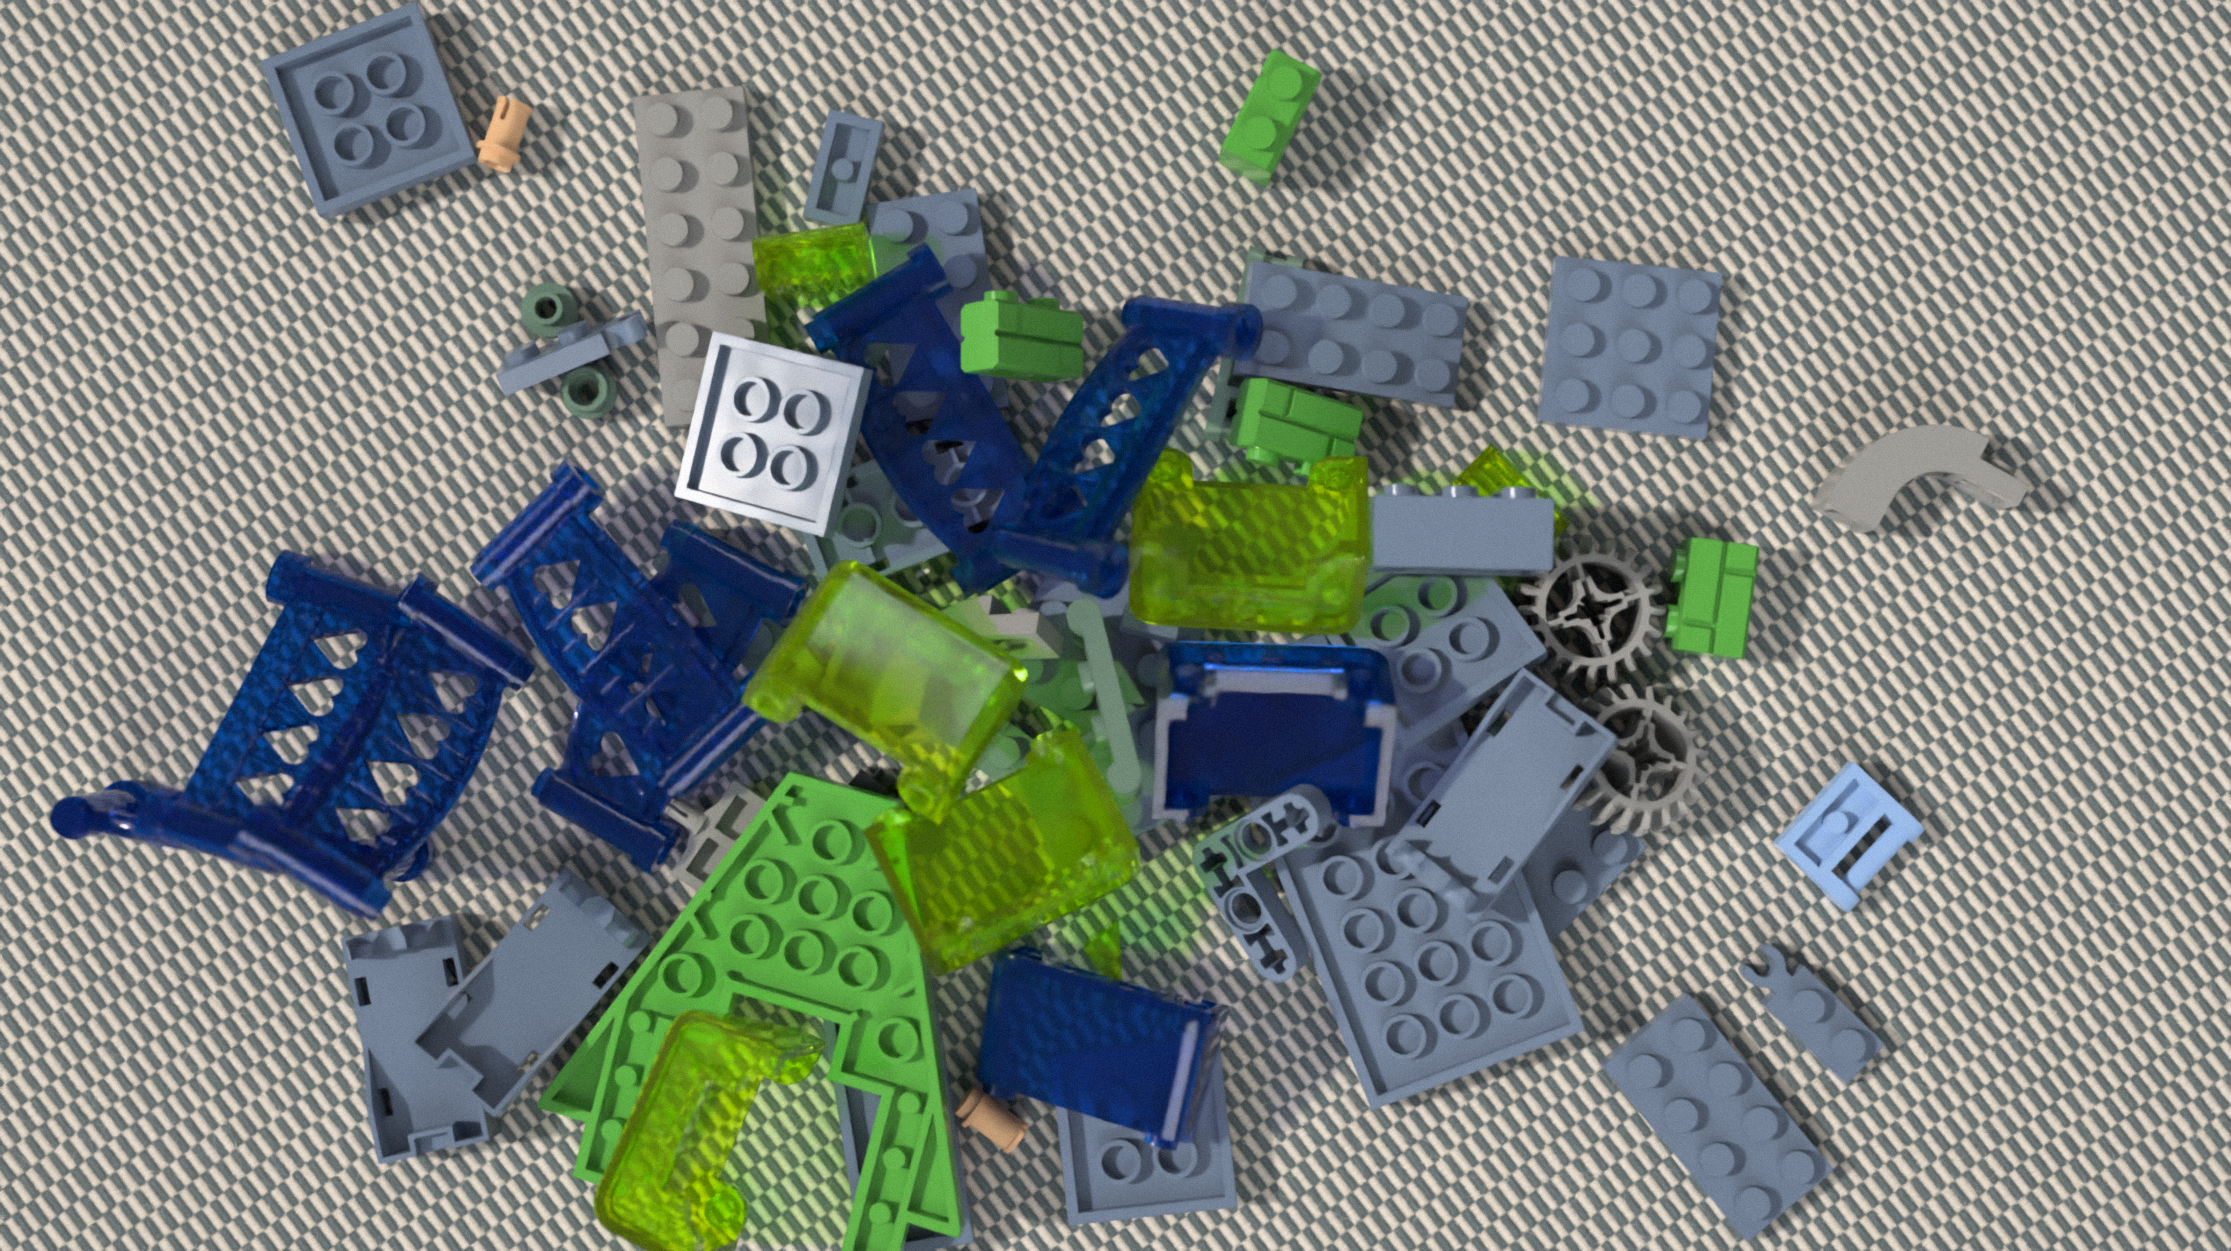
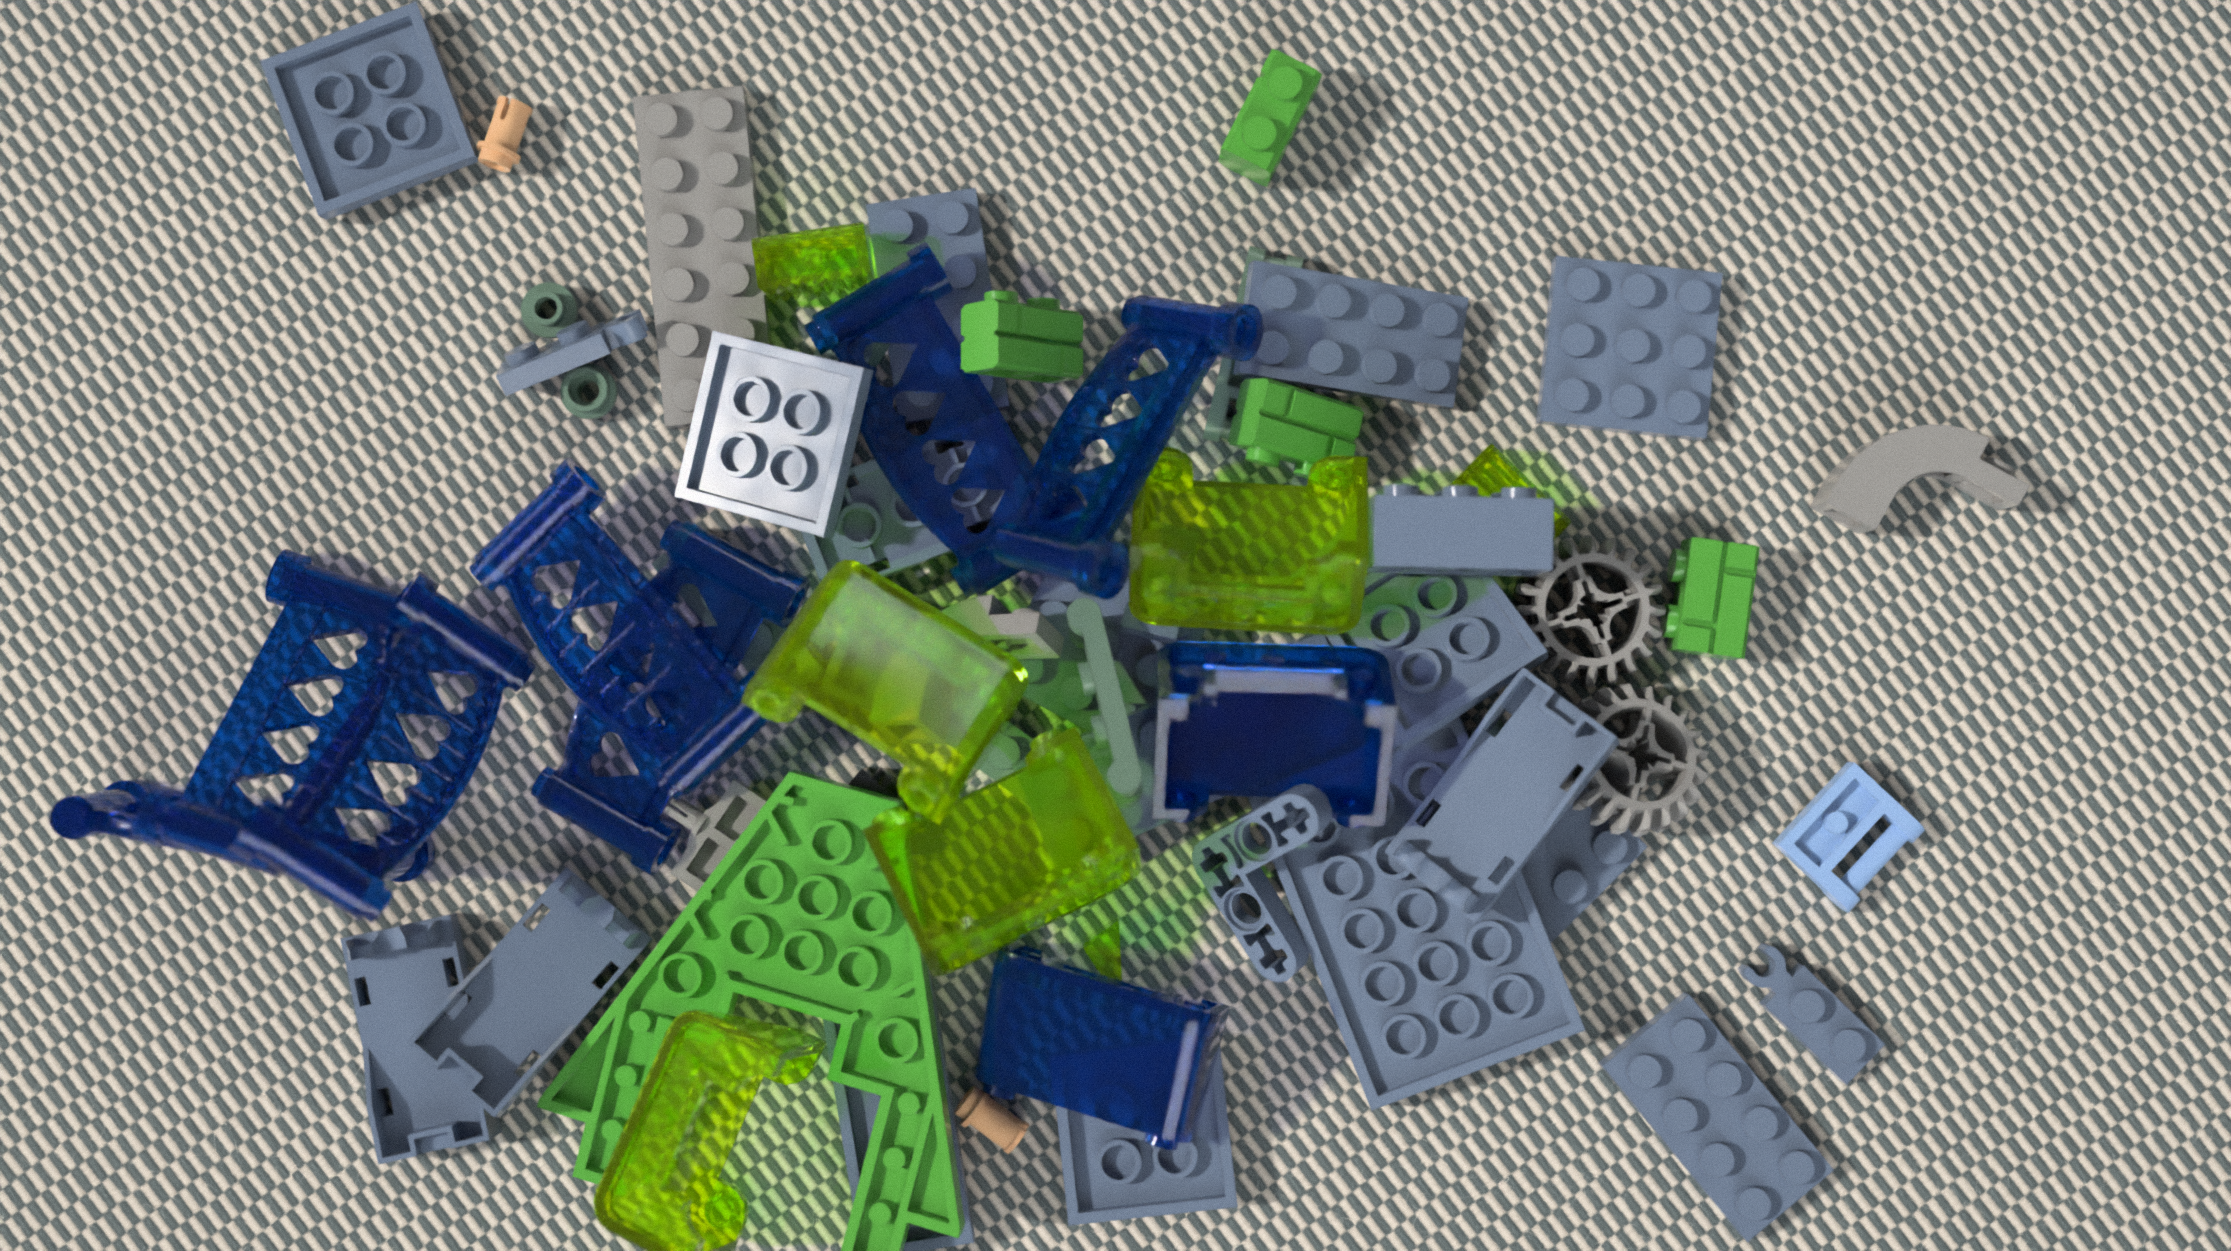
sand blue plate [802,109,886,234] -> none

